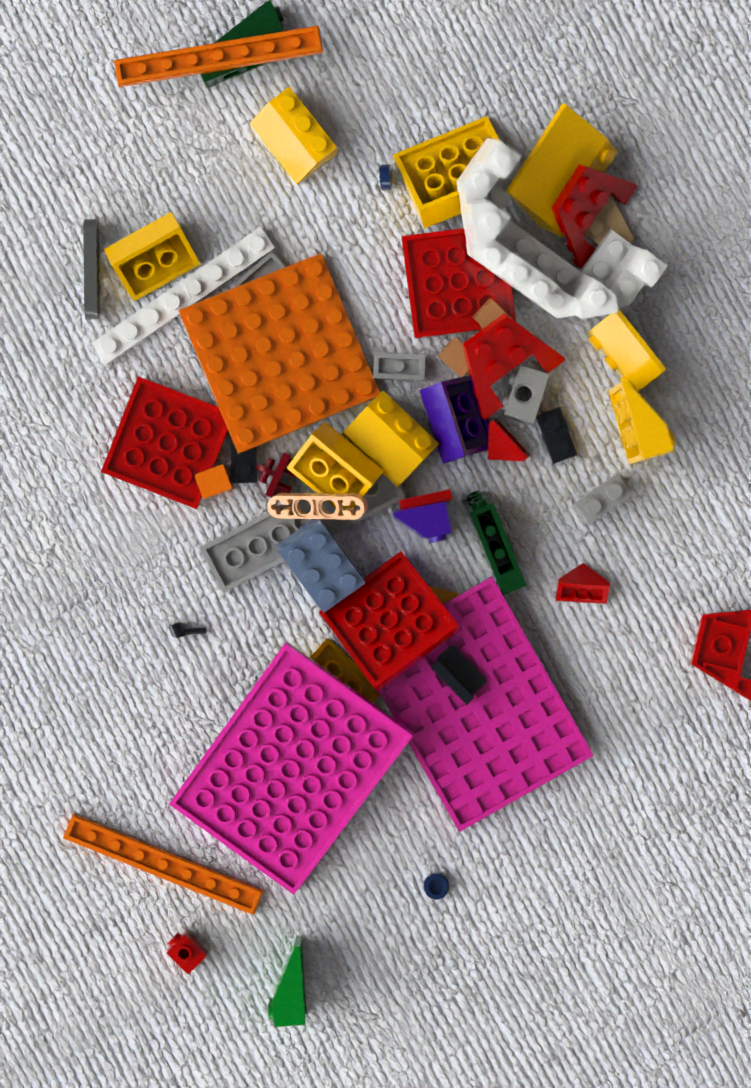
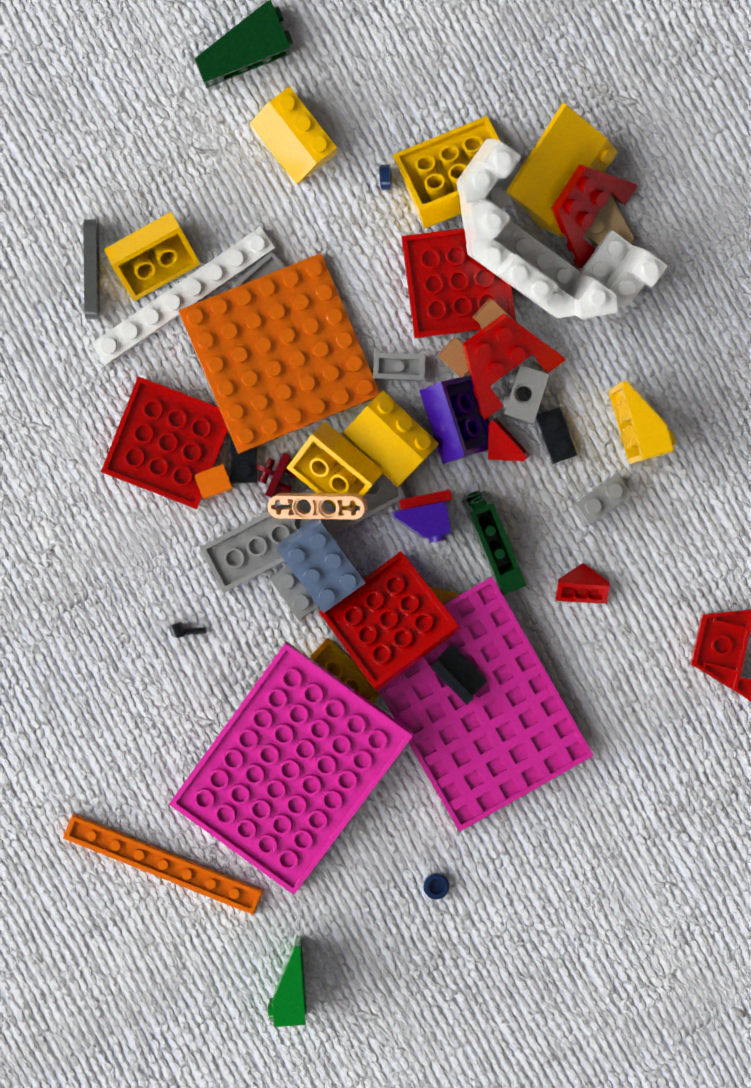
orange tile [114,25,323,88] -> none
red brick [166,930,208,975] -> none
yellow slope [588,308,667,392] -> none
none -> light grey plate [269,565,318,620]

